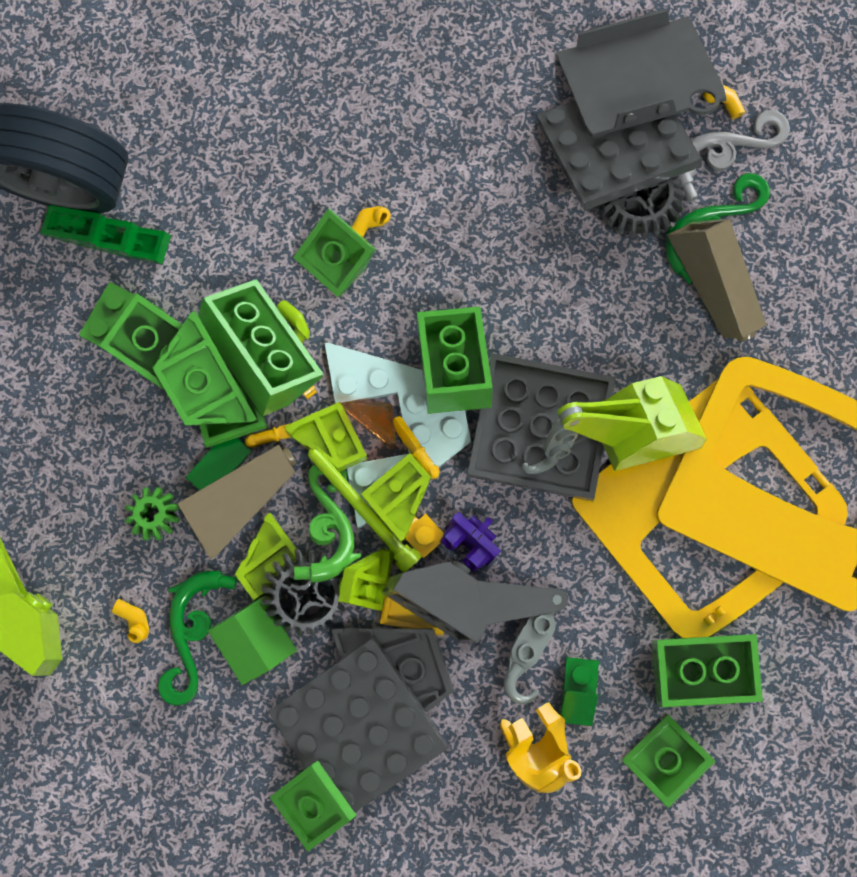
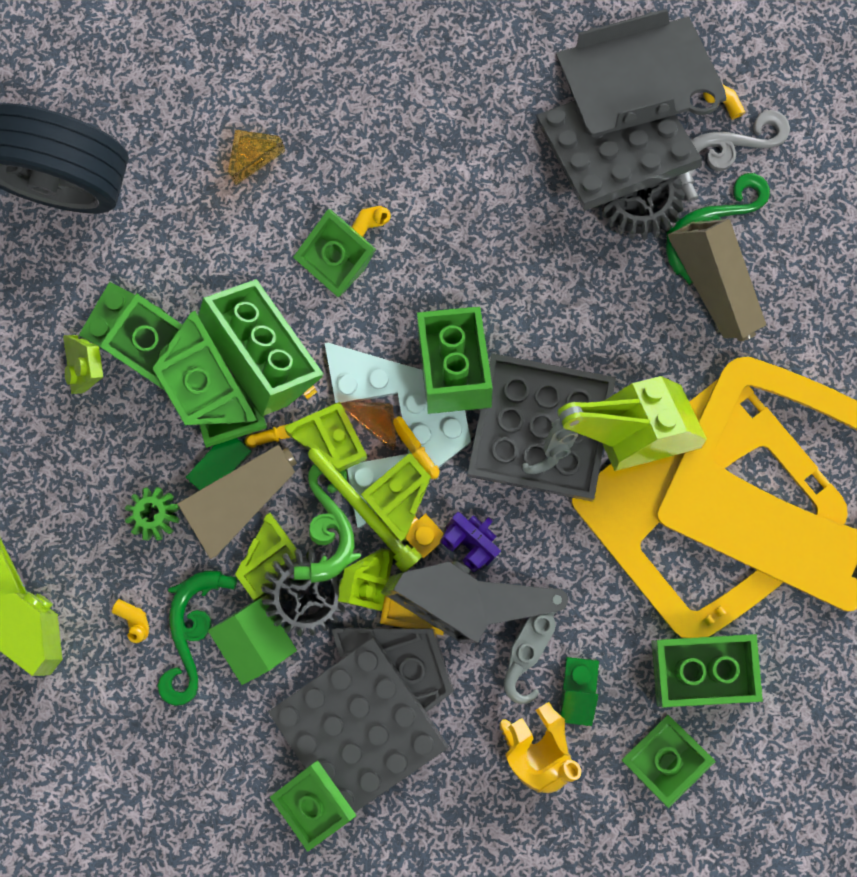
green slope [40,205,171,265] -> none
lime arm [277,300,310,344] -> none
none -> lime wing [63,335,103,394]
none -> clear yellow slope [228,130,285,185]

